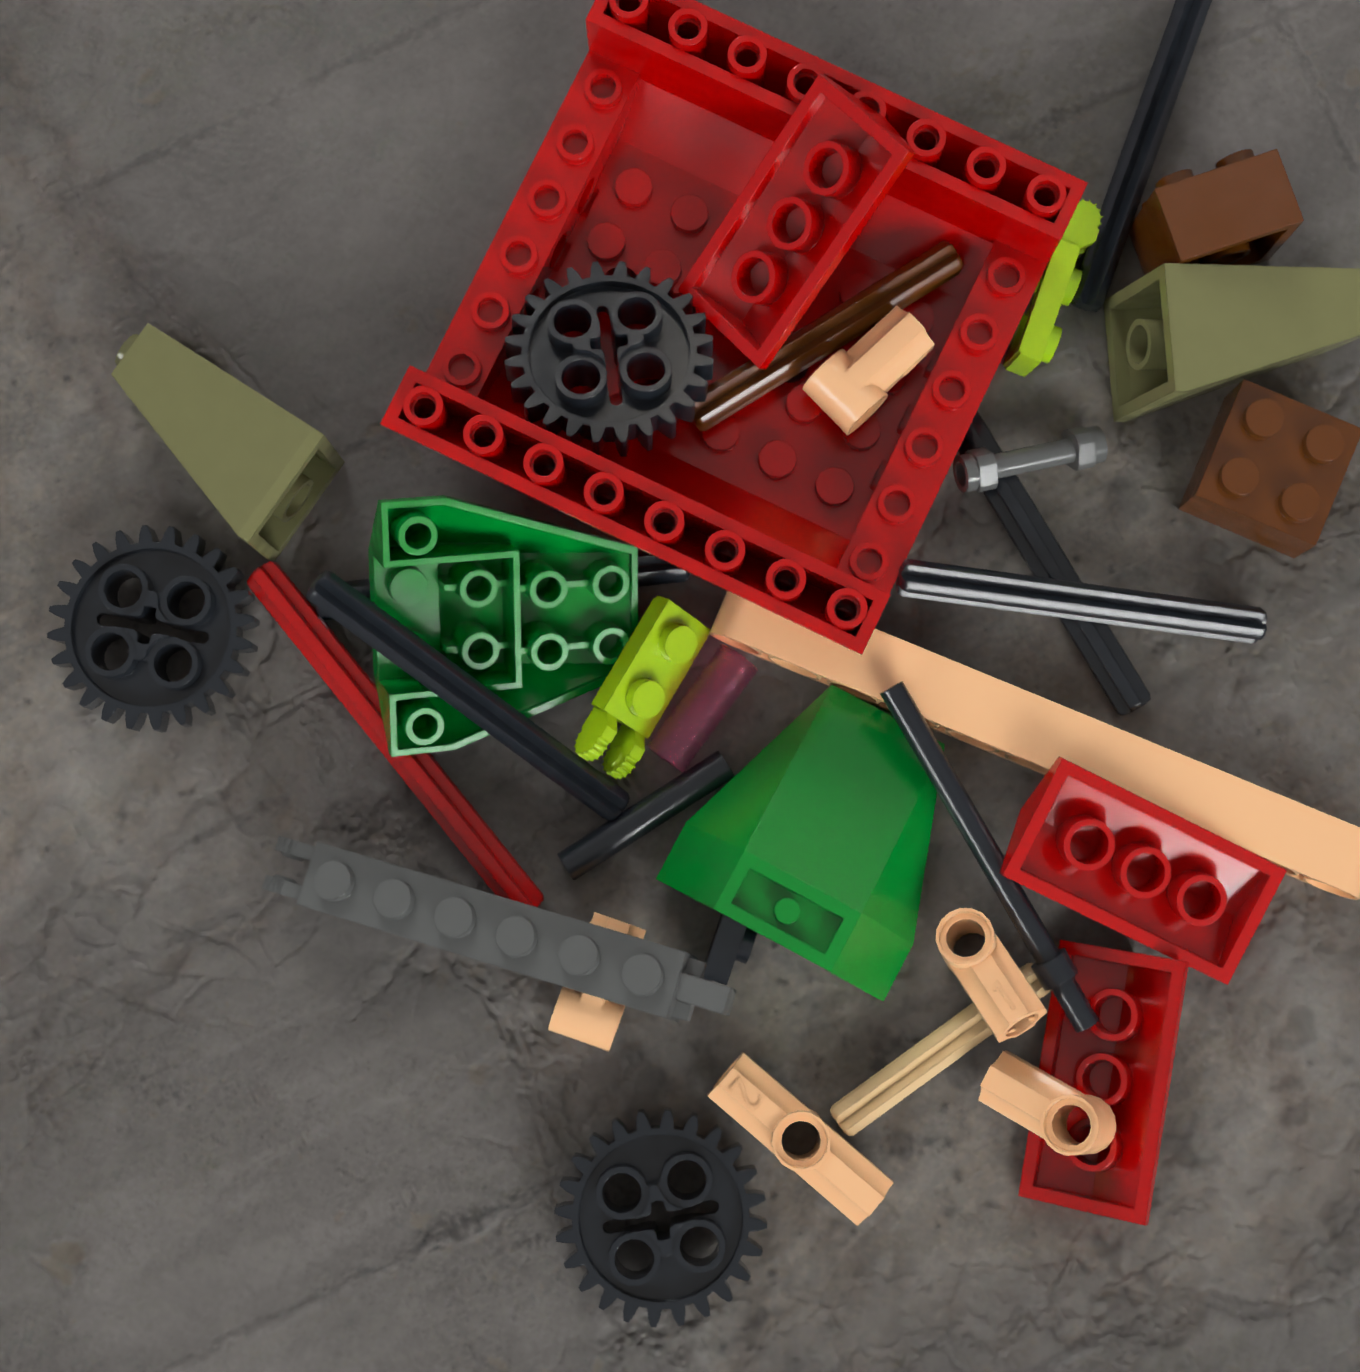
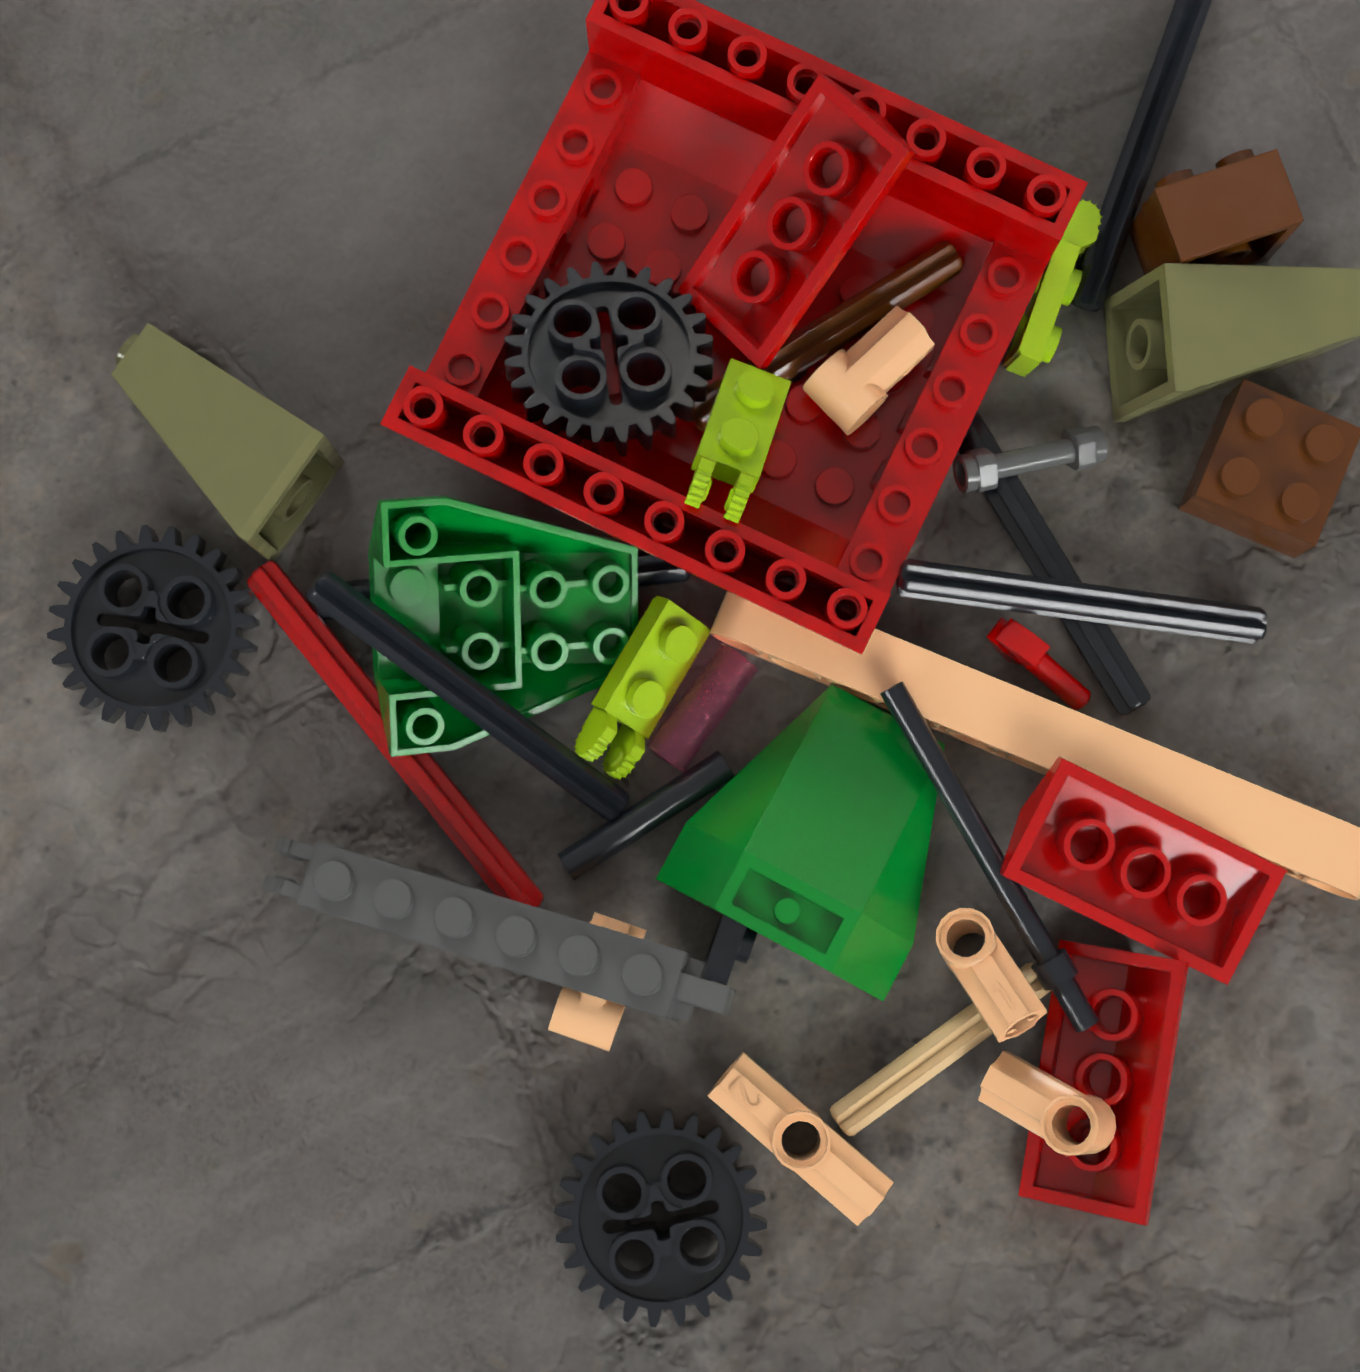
none -> lime hinge [684,358,791,524]
none -> red bar [986,617,1091,710]

